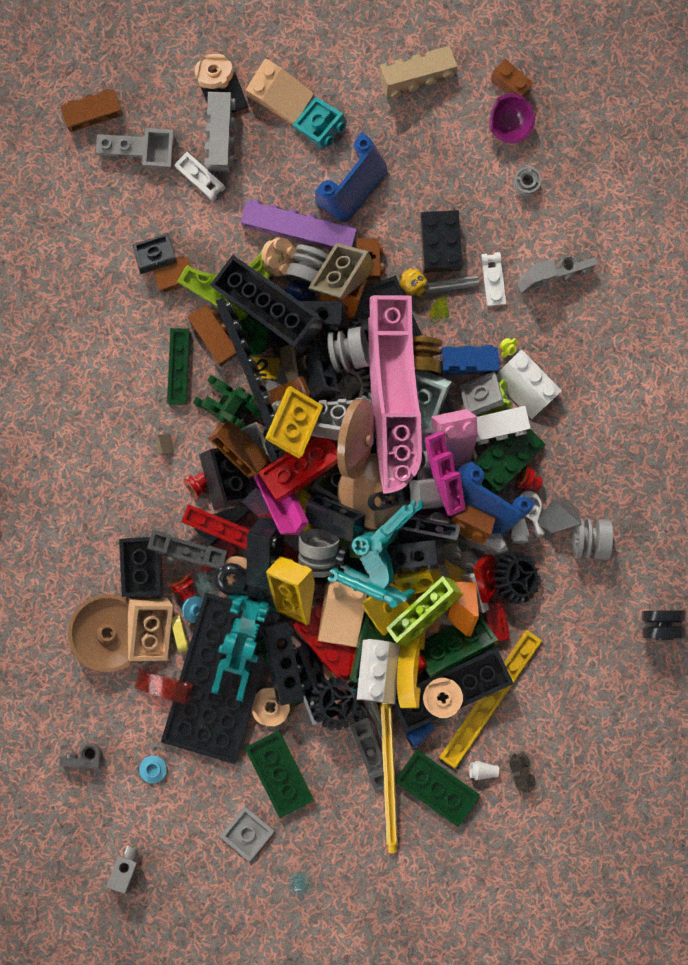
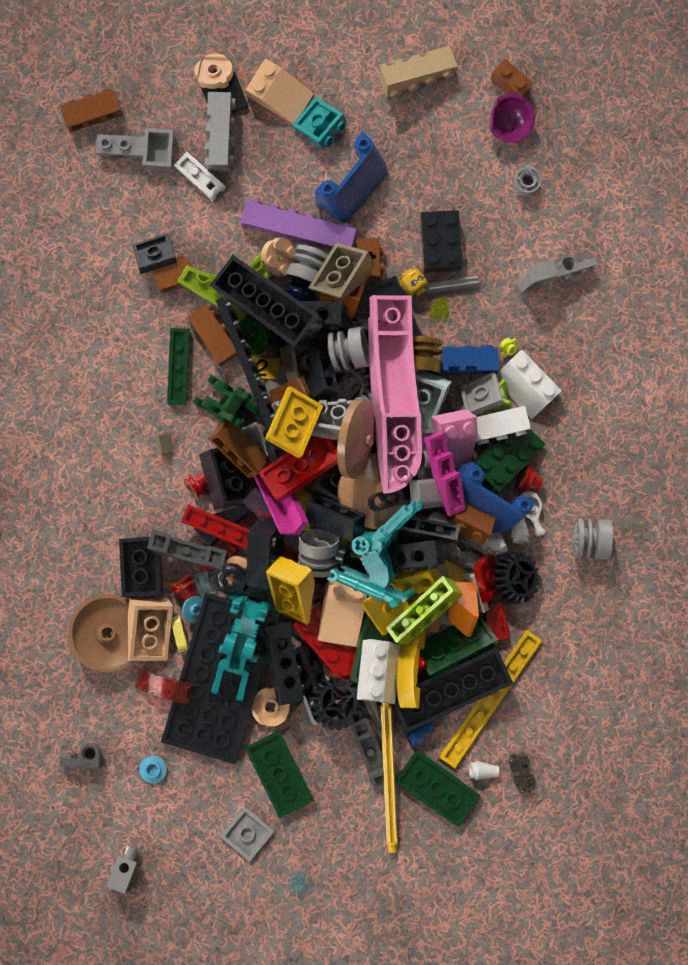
light nougat plate [423,678,463,718] -> none
white plate [481,252,506,307] -> none
dark grey slope [538,497,582,534] -> none
black wheel [642,610,686,640] -> none

